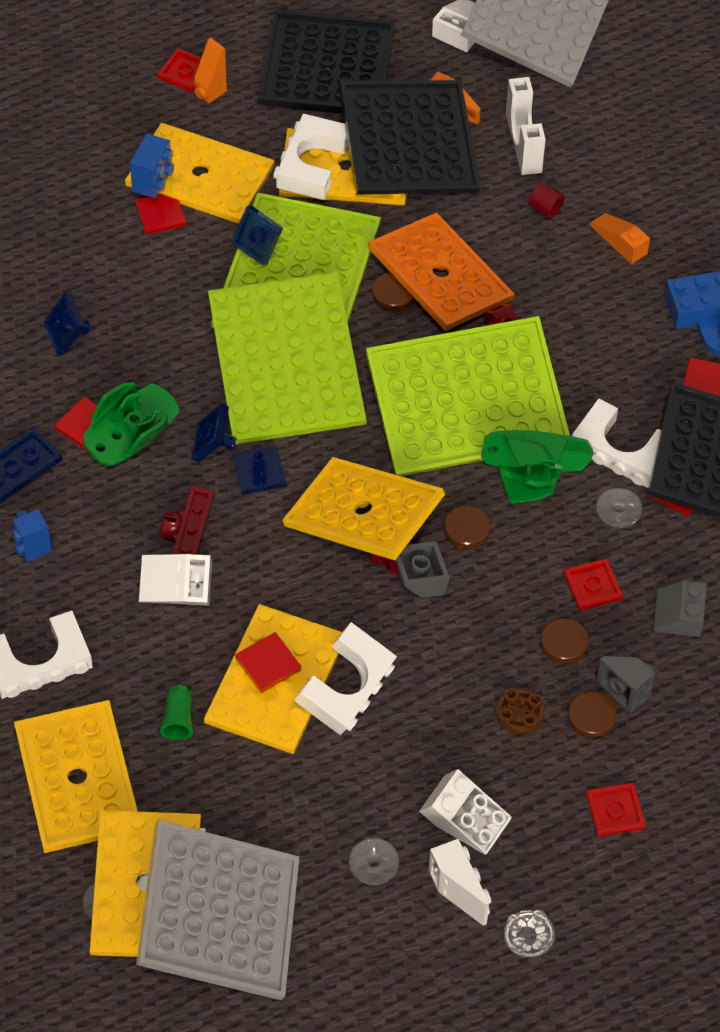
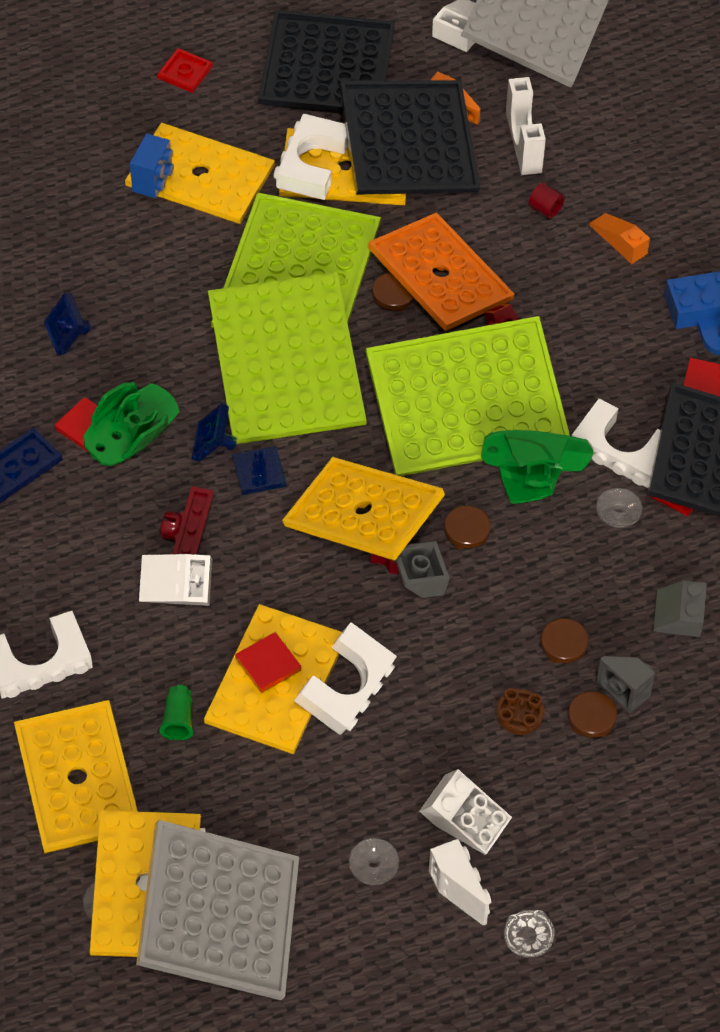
blue brick [11,509,52,562] -> none
red tile [135,194,187,235] -> none
orange slope [194,38,227,103] -> none
clear blue tile [231,205,283,265] -> none
red tile [563,558,623,611] -> none
red tile [586,783,646,837] -> none

